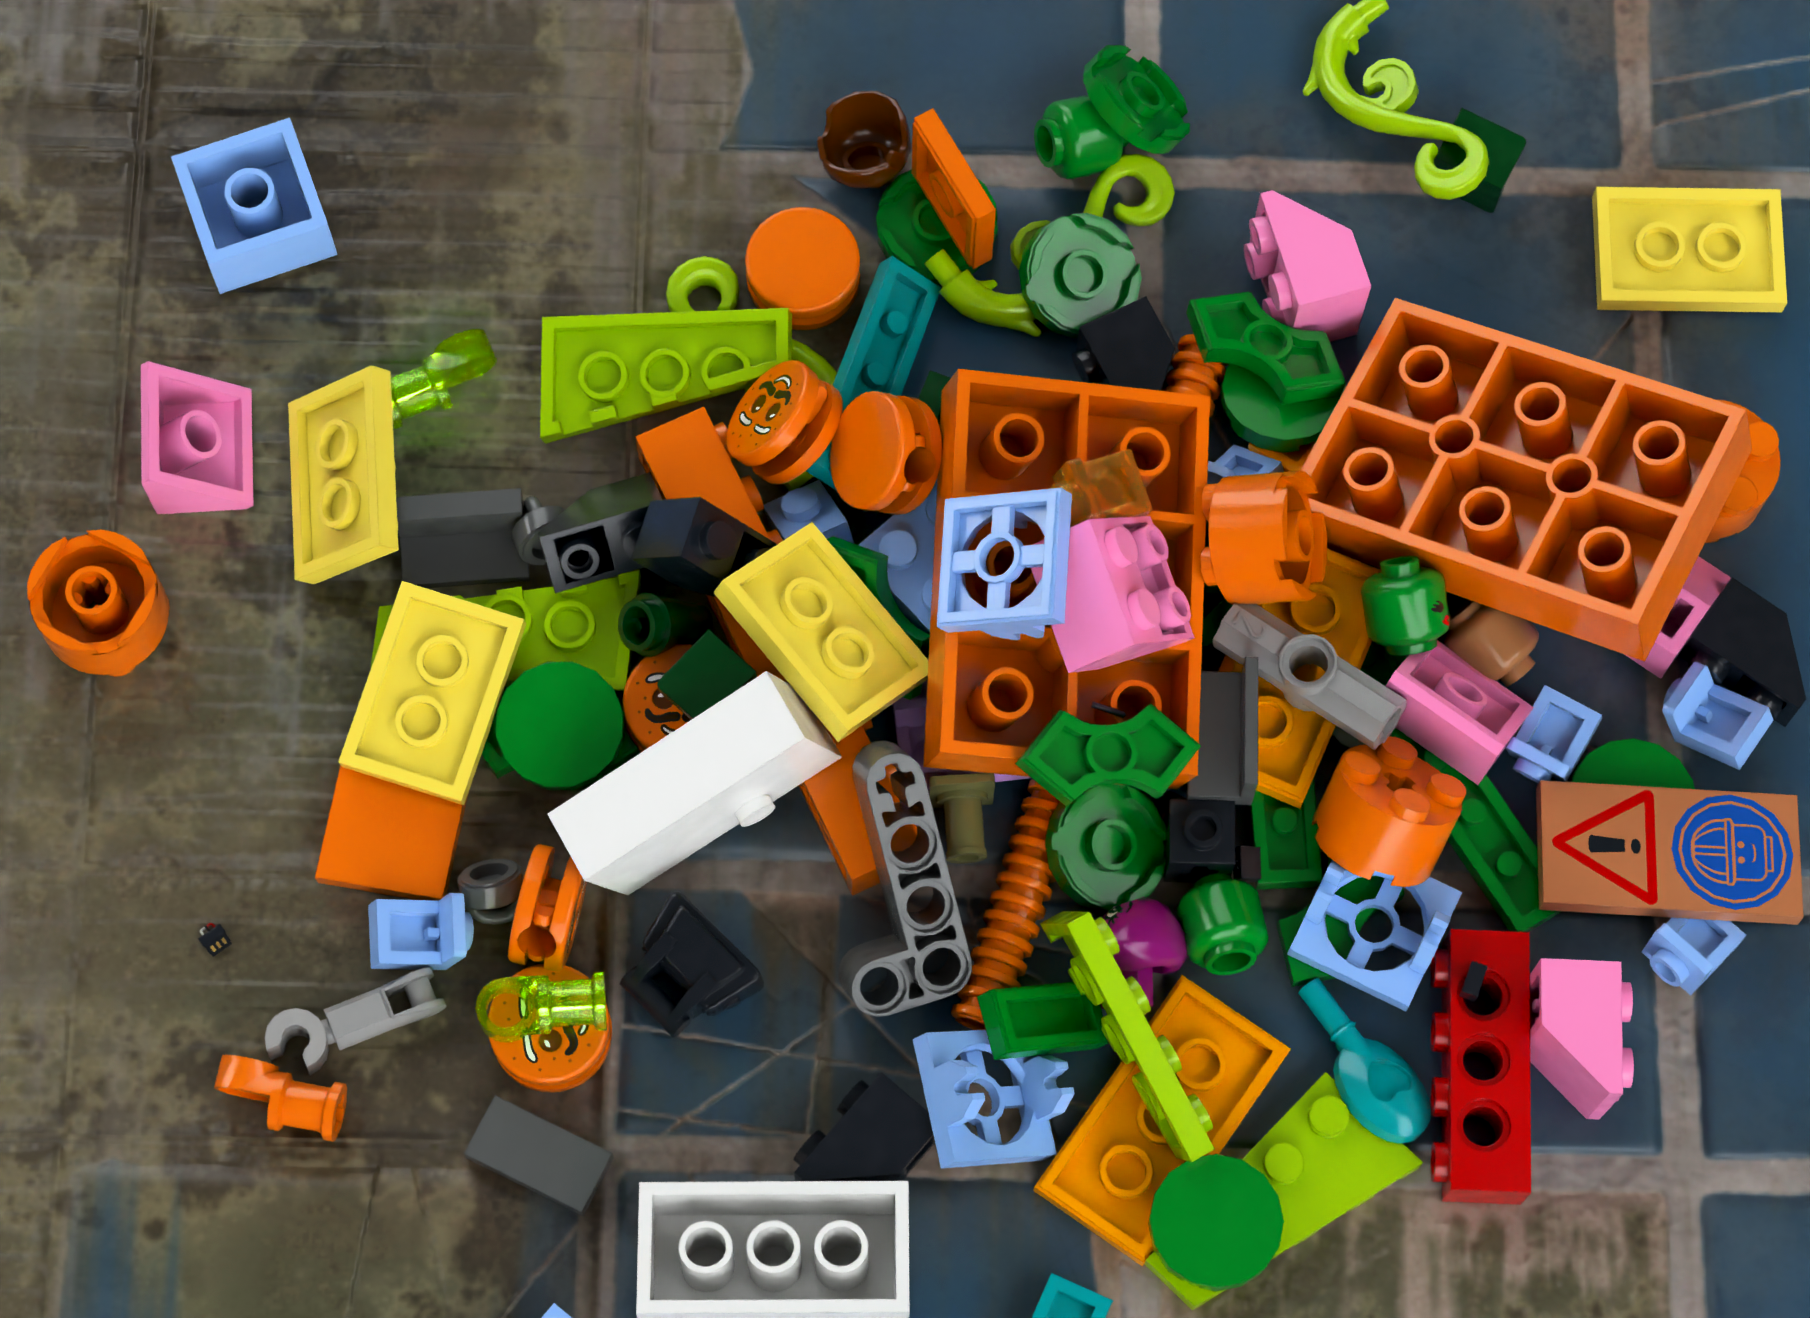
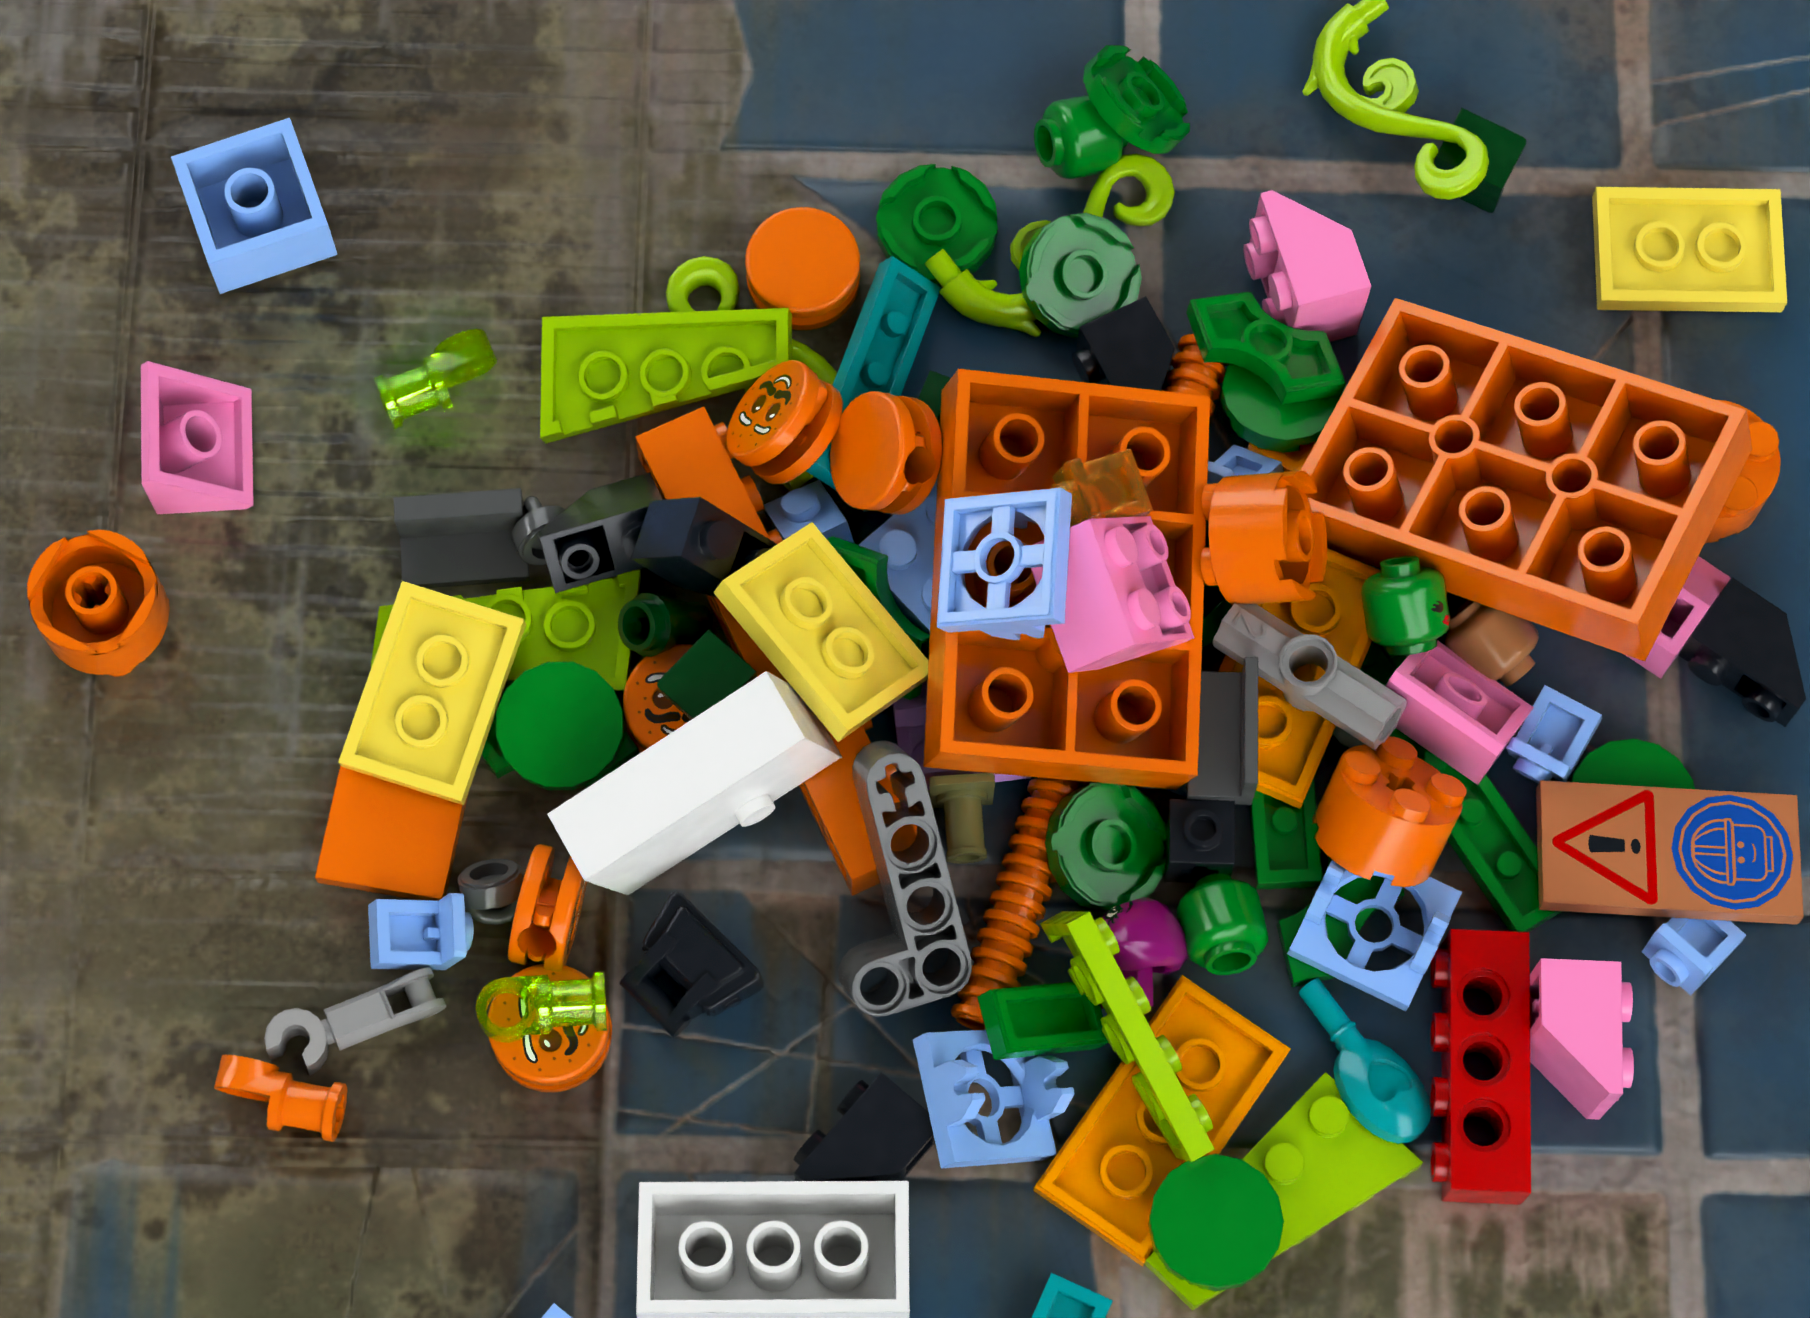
black piece [198,922,232,957] -> none
light yellow plate [288,365,399,584] -> none
dark grey tile [464,1095,614,1216] -> none
reddish brown hair [817,91,911,189] -> none
orange tile [912,108,996,269] -> none
green tile [1015,703,1201,806] -> none
black piece [1091,701,1126,718] -> none
black piece [1233,845,1261,882] -> none
black piece [1459,961,1488,1002] -> none
light blue bracket [1662,661,1773,770] -> none

